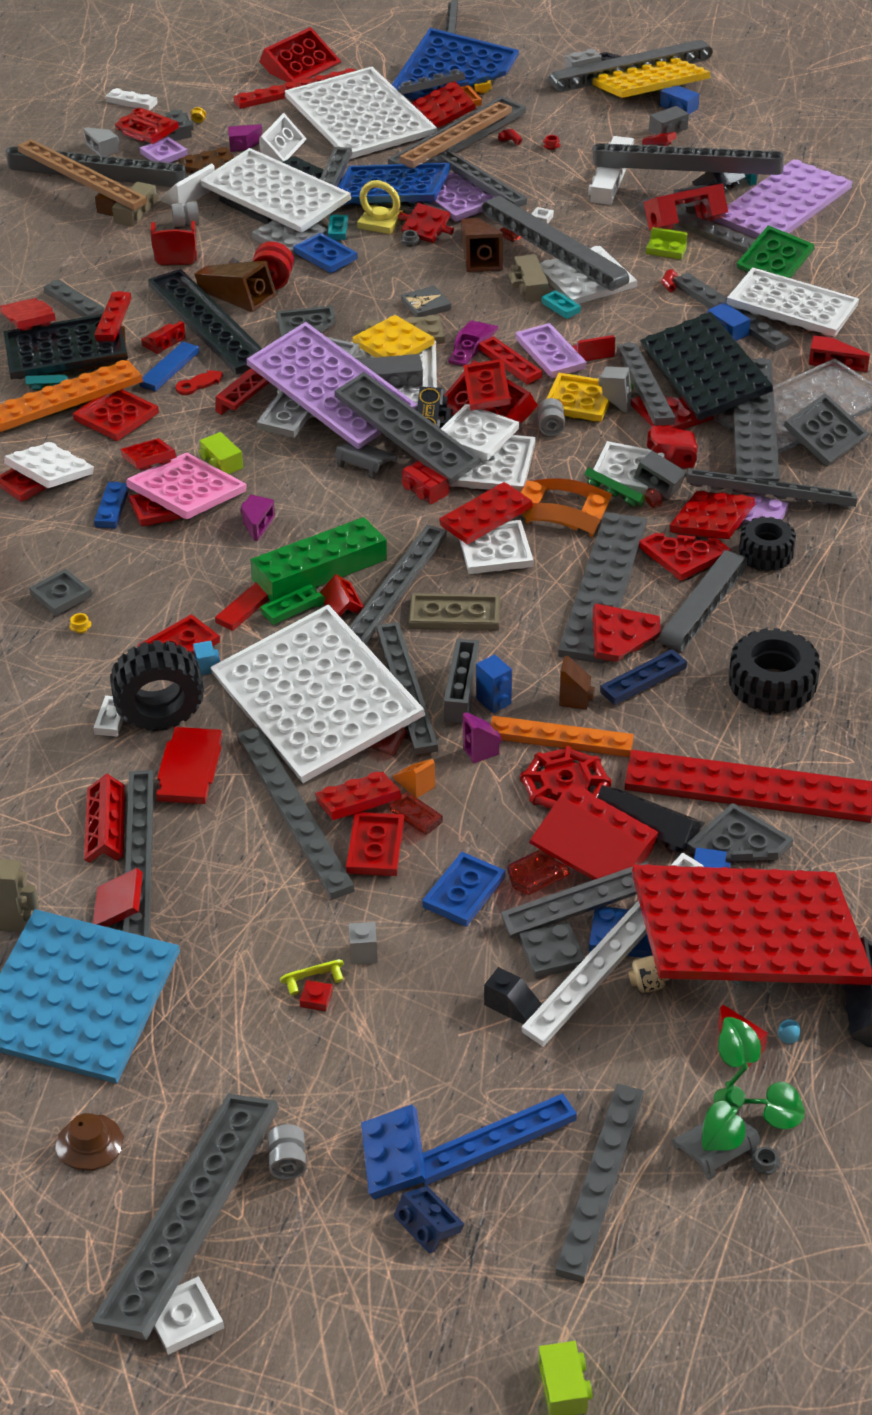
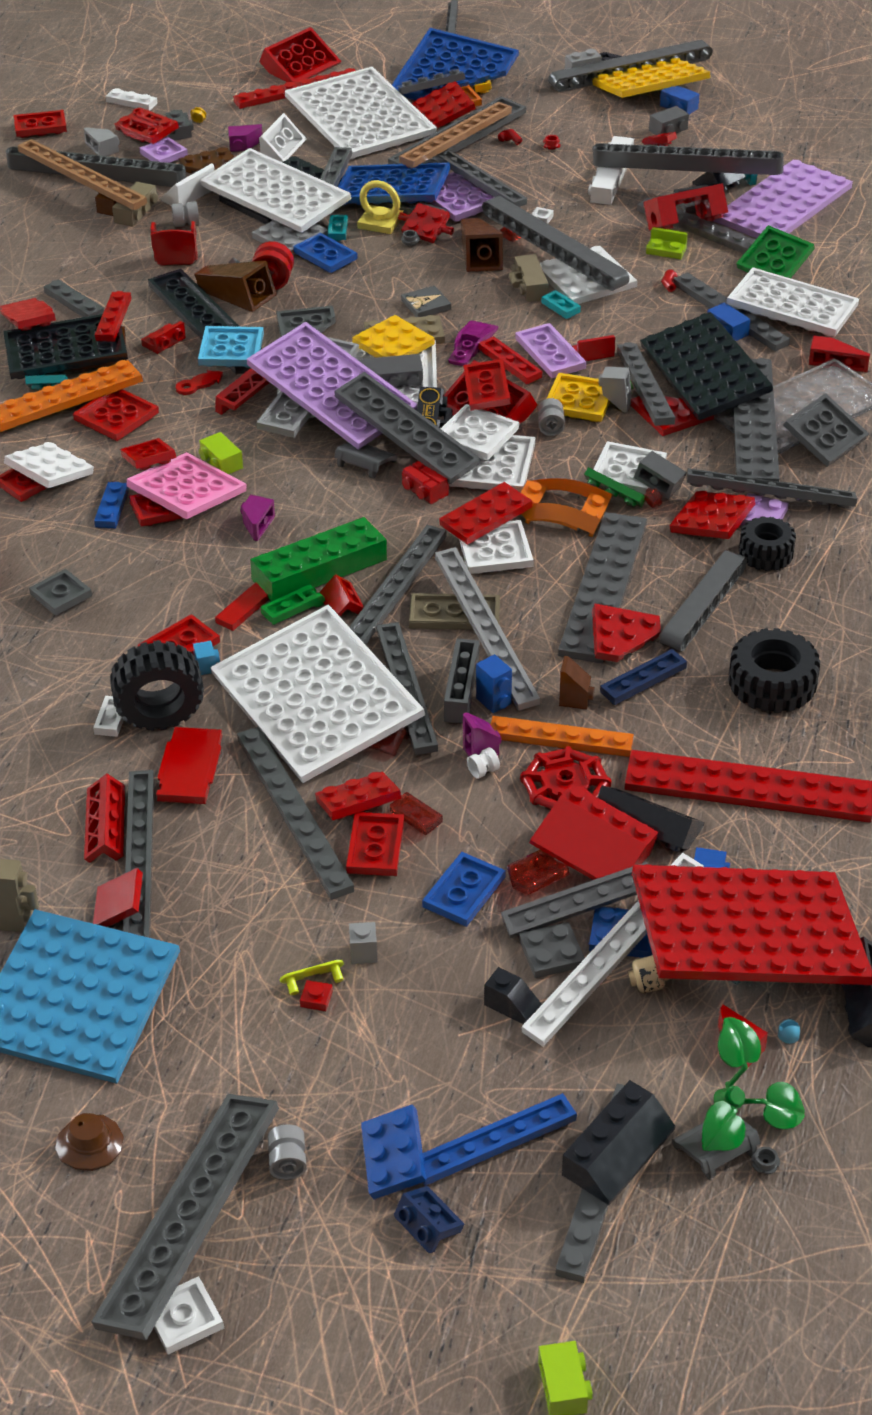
yellow plate [69,613,92,634] -> none
blue tile [139,341,199,391] -> none
orange slope [392,758,435,798] -> none
red plate [639,533,731,581] -> none
red piece [646,426,698,469] -> none
dark grey plate [686,803,793,862] -> none
none -> red plate [13,110,67,138]
none -> medium azure plate [198,326,264,368]
none -> light grey plate [435,547,540,711]
none -> white wheel [467,747,500,779]
none -> black slope [562,1080,675,1206]

